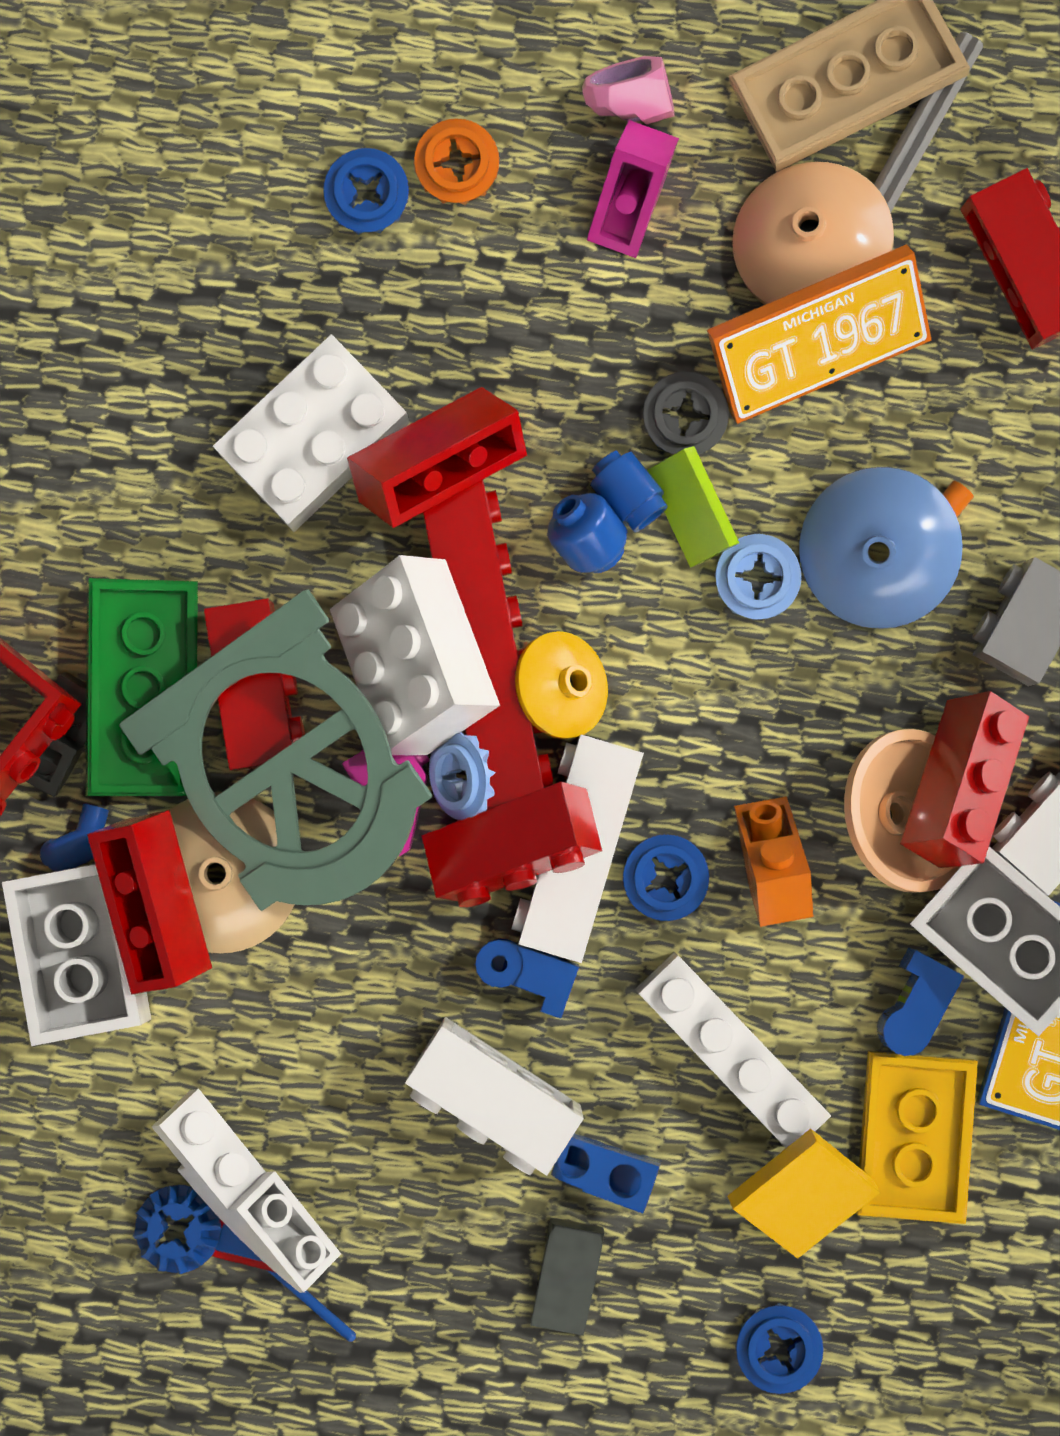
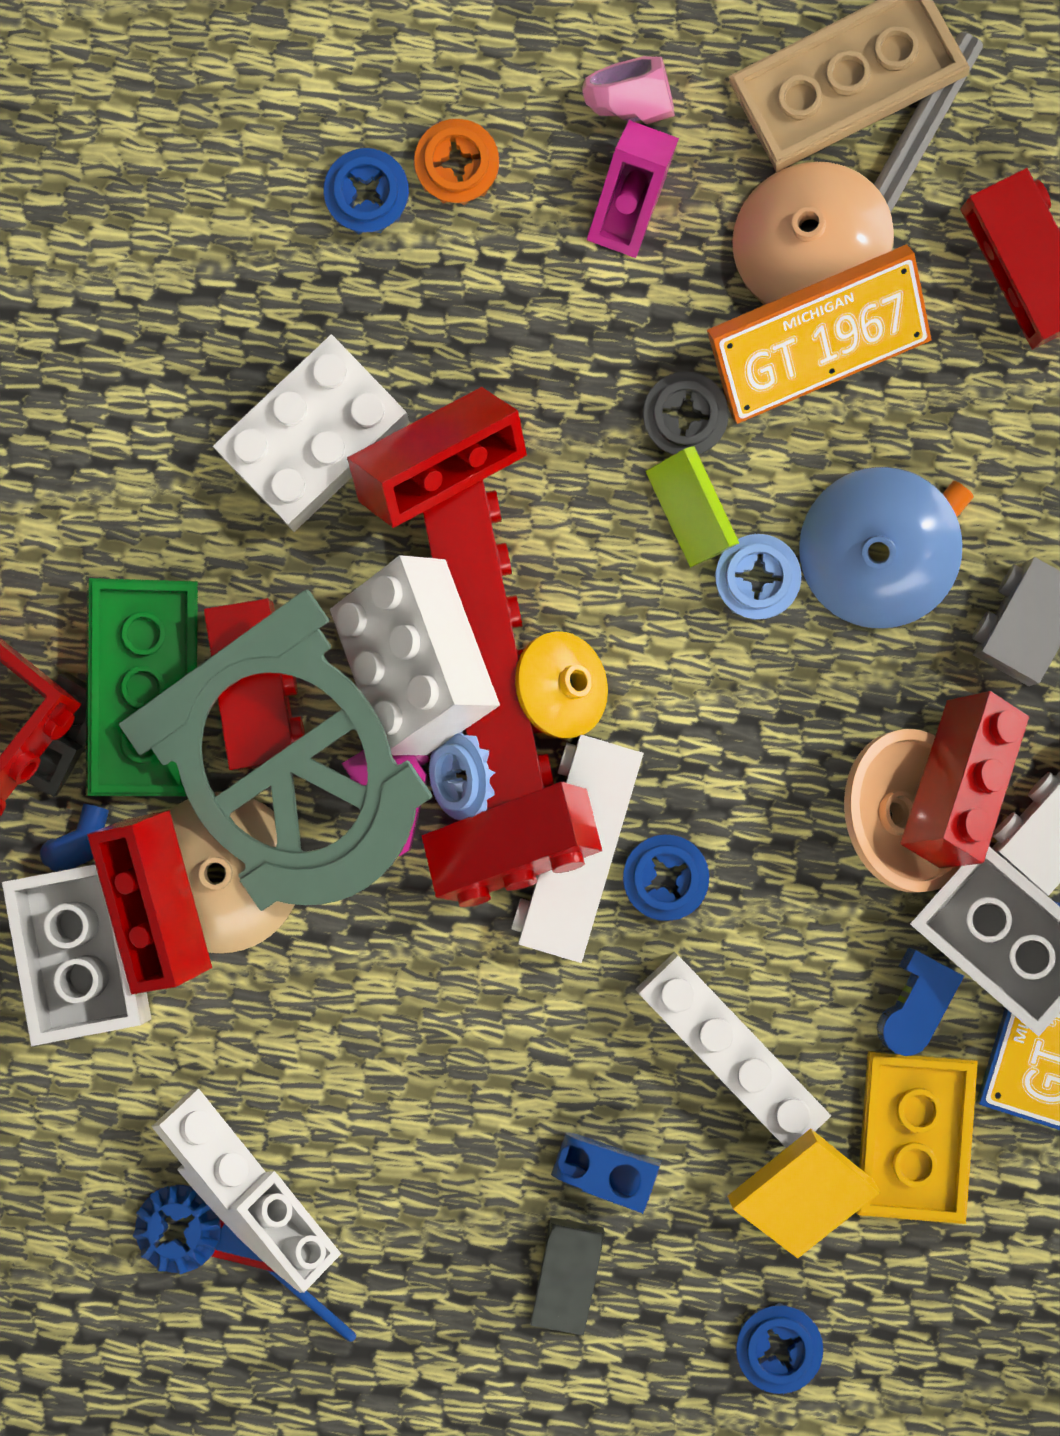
white brick [405,1017,584,1176] -> none
blue leg [475,938,579,1019] -> none
blue head [547,493,627,573] -> none
blue brick [590,451,668,533] -> none
orange slope [734,796,813,927] -> none

